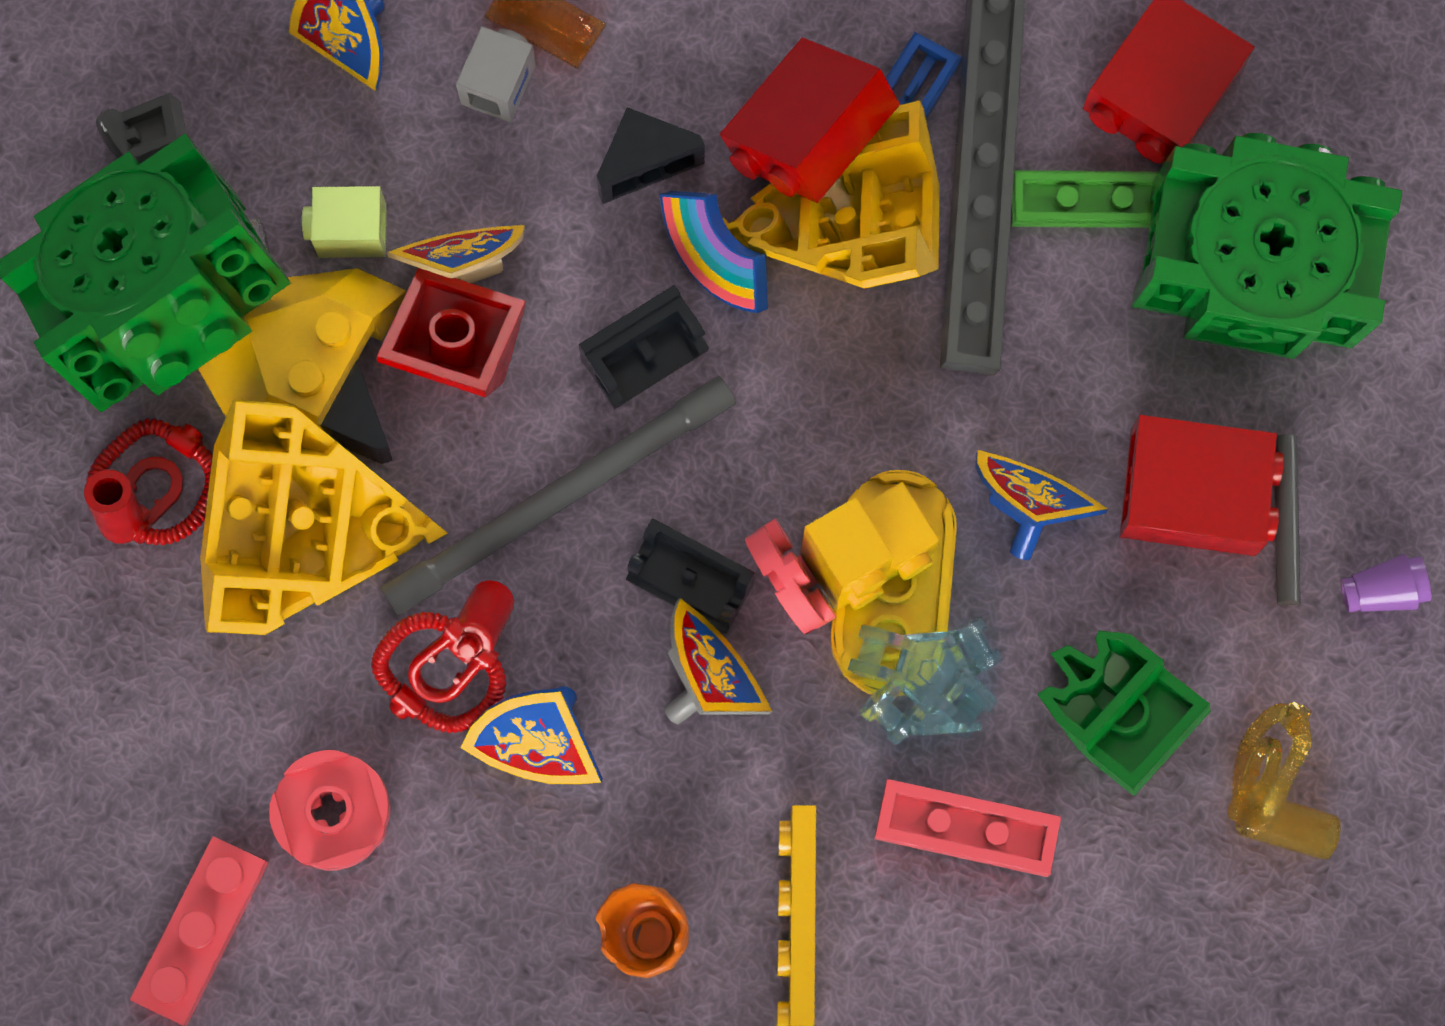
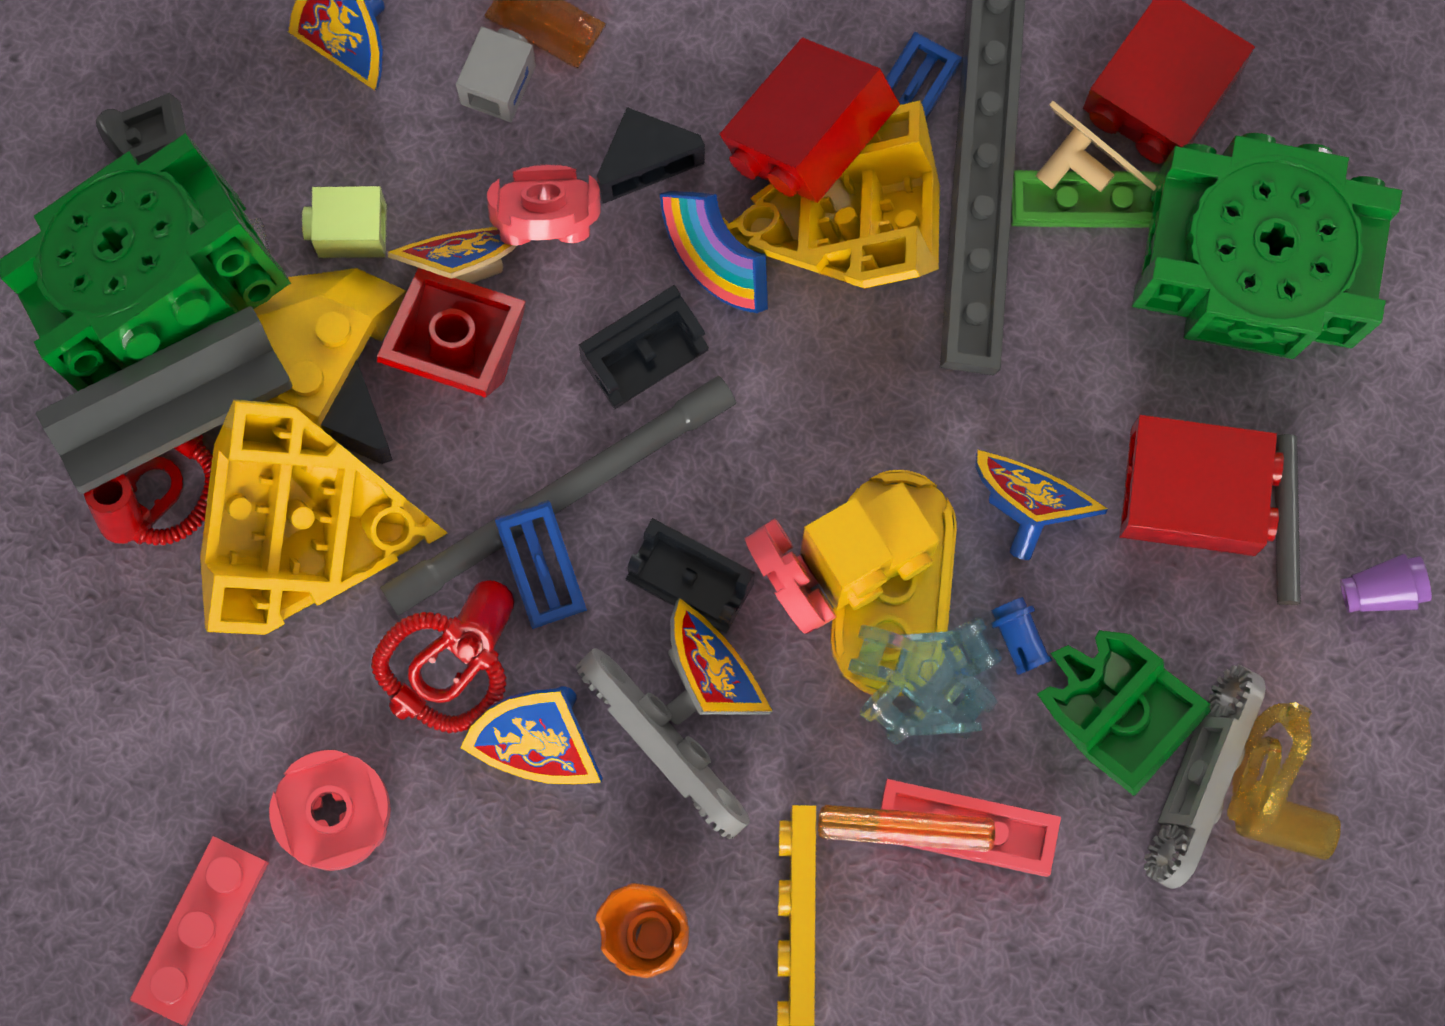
none -> dark grey panel [36,306,292,494]
none -> coral plate [487,165,601,245]
none -> blue tile [494,500,587,629]
none -> light grey plate [576,648,750,839]
none -> clear orange axle [818,805,996,852]
none -> blue pin [990,597,1052,675]
none -> tan shield [1035,101,1157,192]
none -> light grey plate [1144,664,1266,889]

